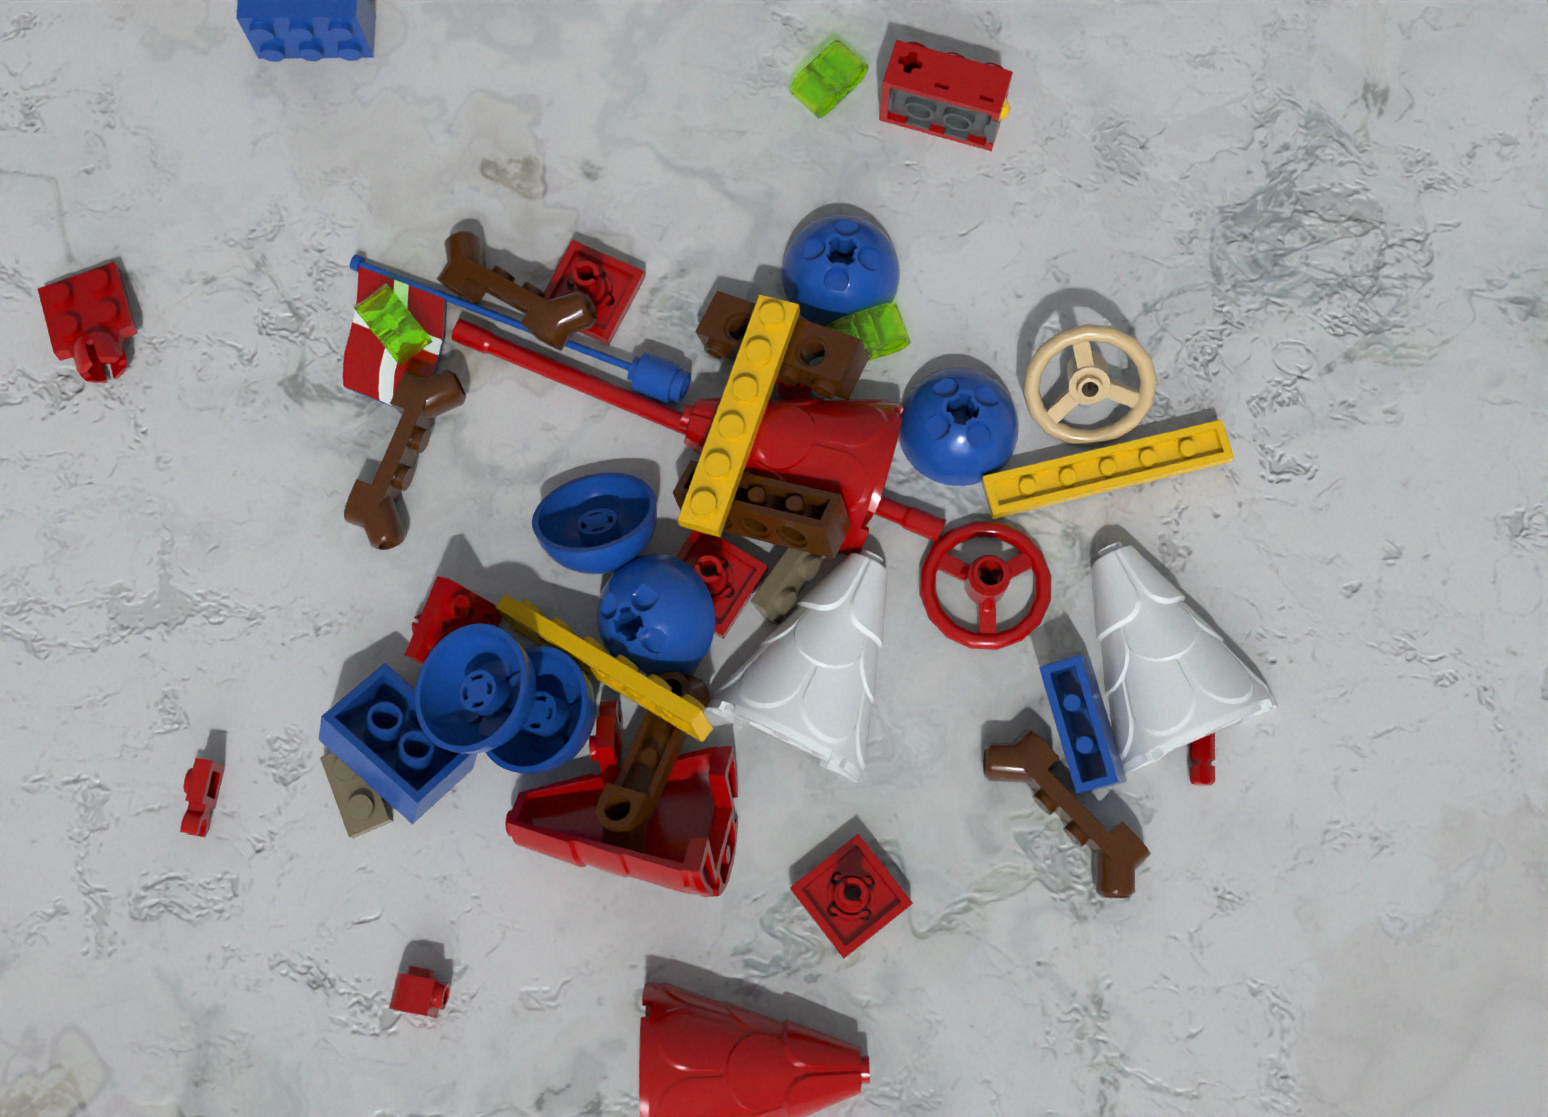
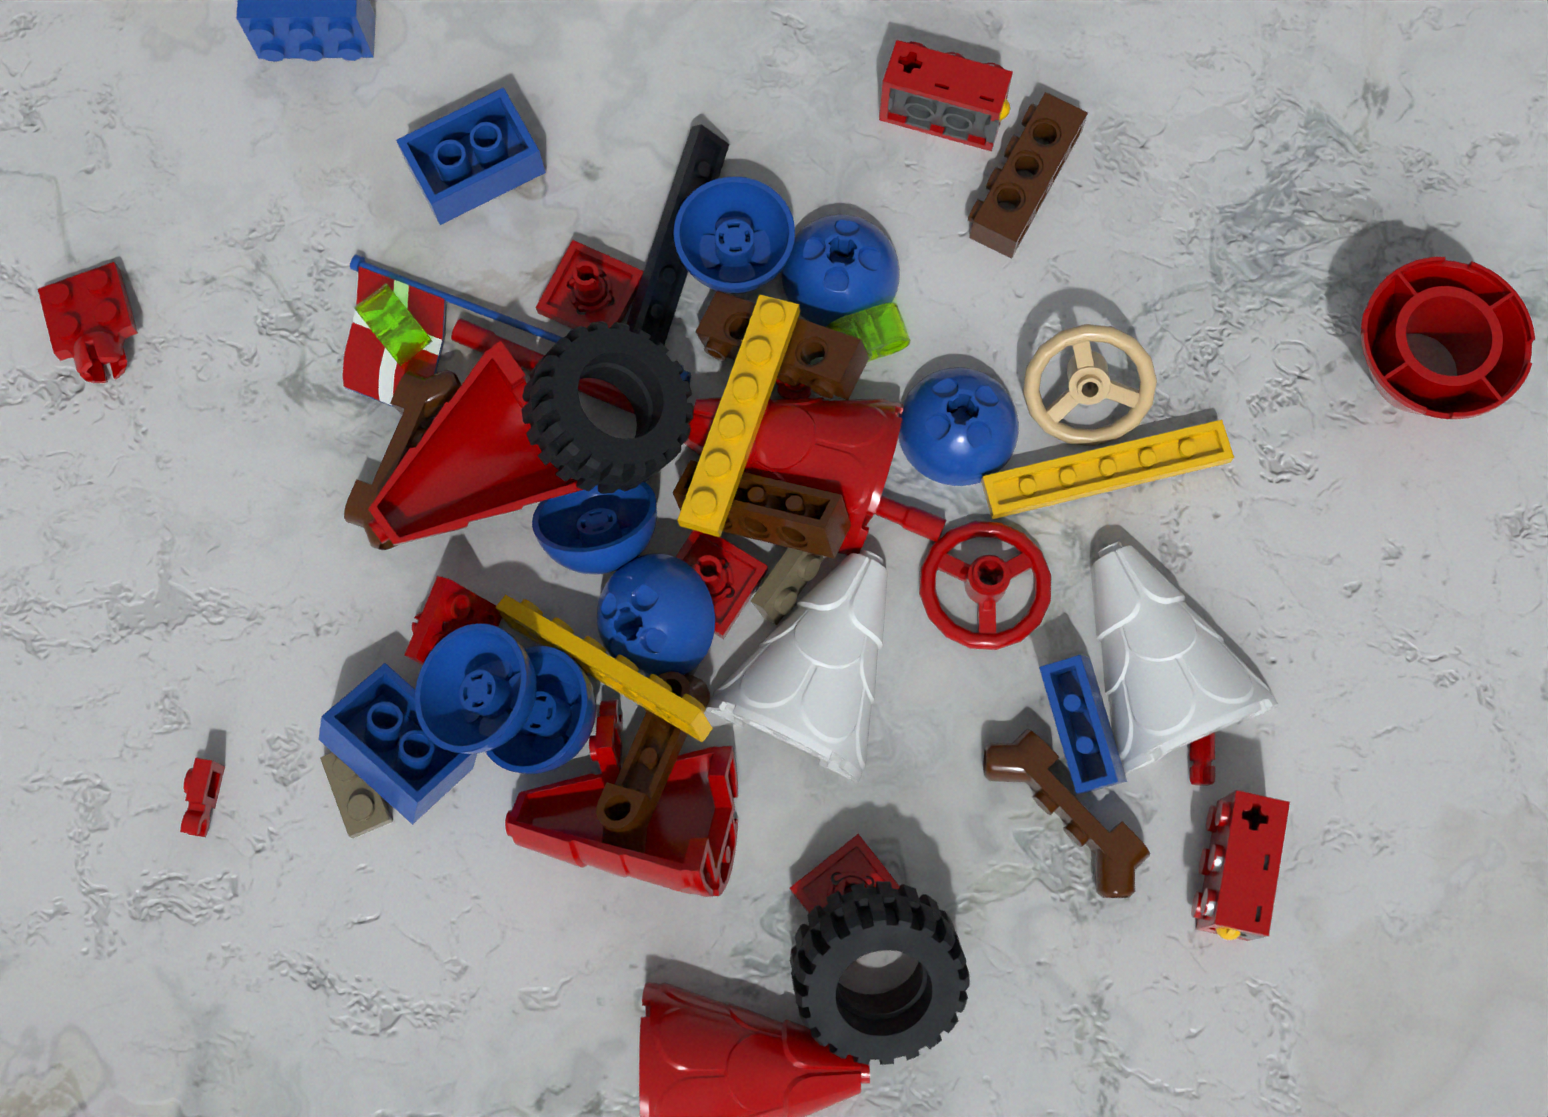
red plate [389,966,450,1018] -> none
reddish brown plate [437,231,597,351] -> none
clear neon green beam [789,40,869,118] -> none
none -> red cone [368,340,583,546]
none -> blue brick [396,87,546,225]
none -> black tyre [522,321,694,493]
none -> black plate [626,124,730,345]
none -> blue piece [674,177,795,293]
none -> black tyre [790,881,970,1065]
none -> reddish brown brick [968,92,1088,259]
none -> red piece [1191,790,1290,941]
none -> red cone [1361,257,1535,419]

